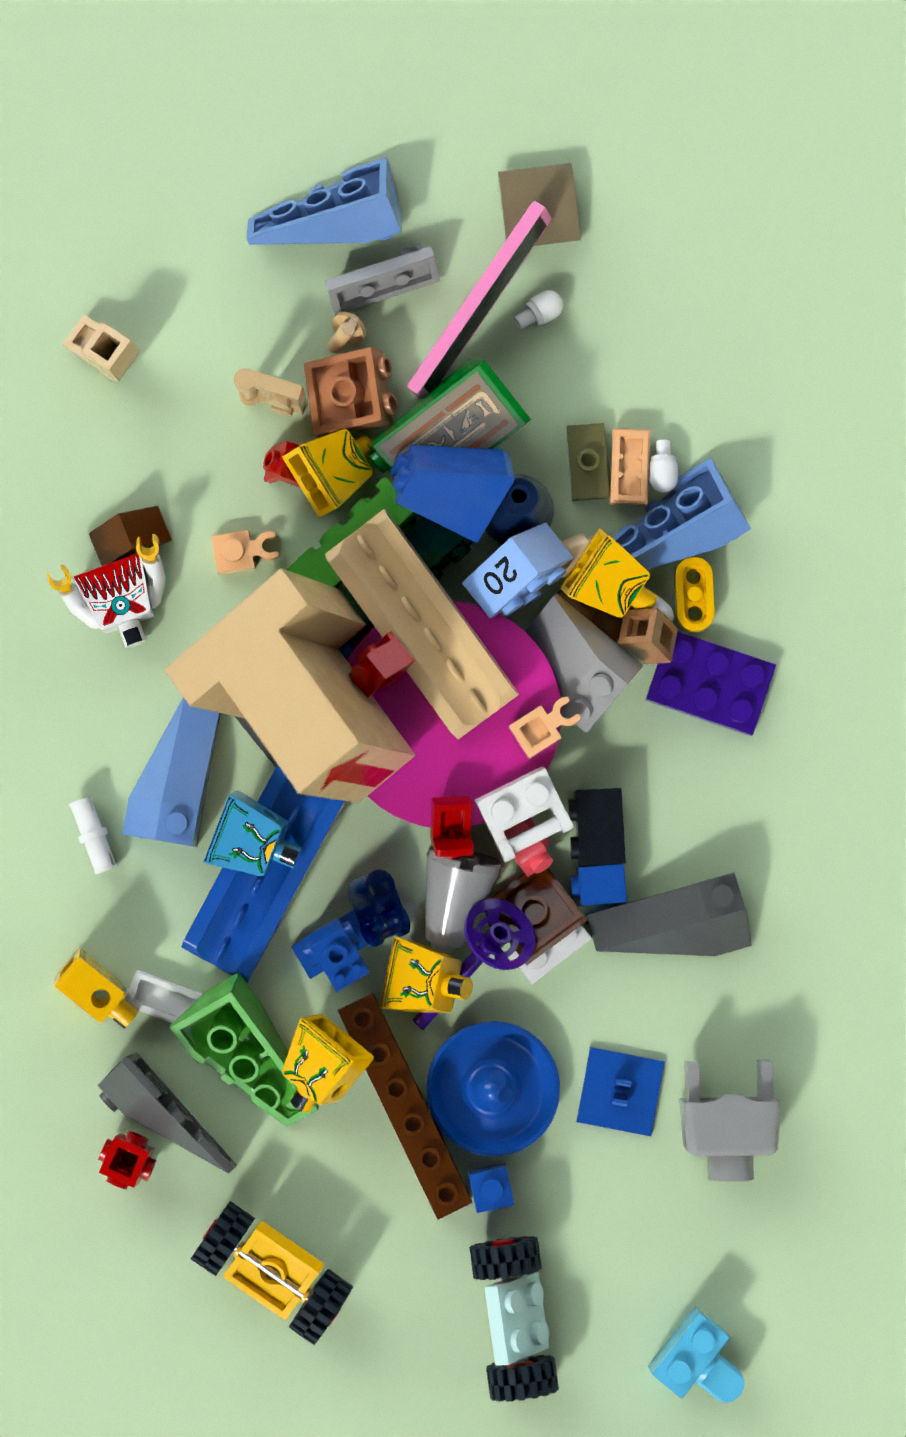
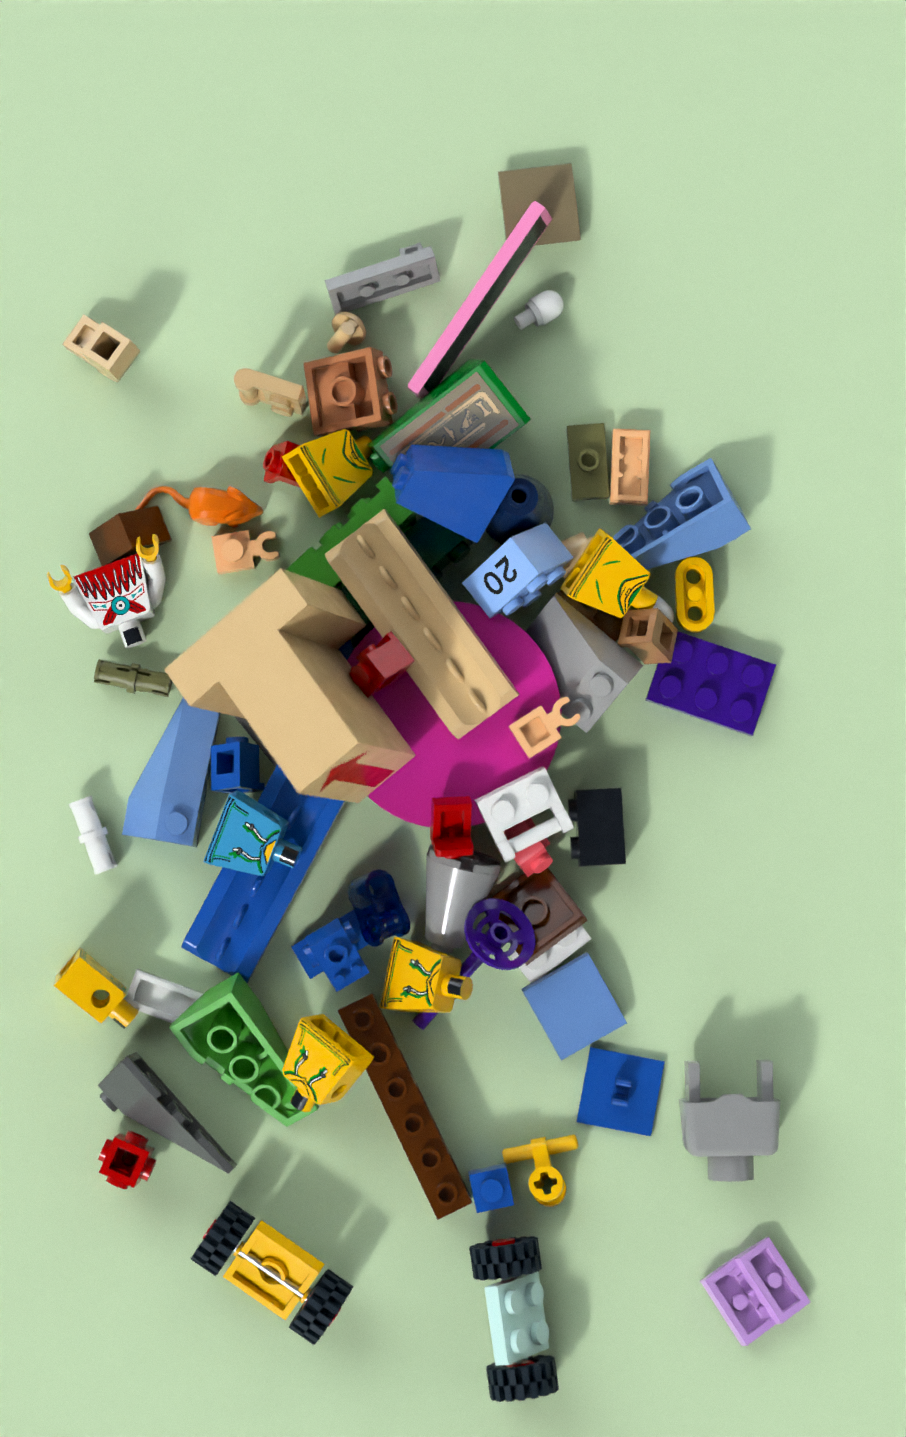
medium blue wedge [246,157,402,245] -> none
blue hat [426,1021,560,1156] -> none
blue brick [570,864,627,906] -> none
dark grey wedge [586,872,752,956] -> none
medium azure brick [648,1306,744,1403] -> none
white cylinder [649,440,678,493] -> none
none -> olive pin [94,659,172,697]
none -> orange animal [135,486,263,528]
none -> blue brick [211,737,265,794]
none -> yellow piece [502,1134,579,1207]
none -> medium blue slope [521,952,627,1060]
none -> lavender slope [700,1237,810,1346]

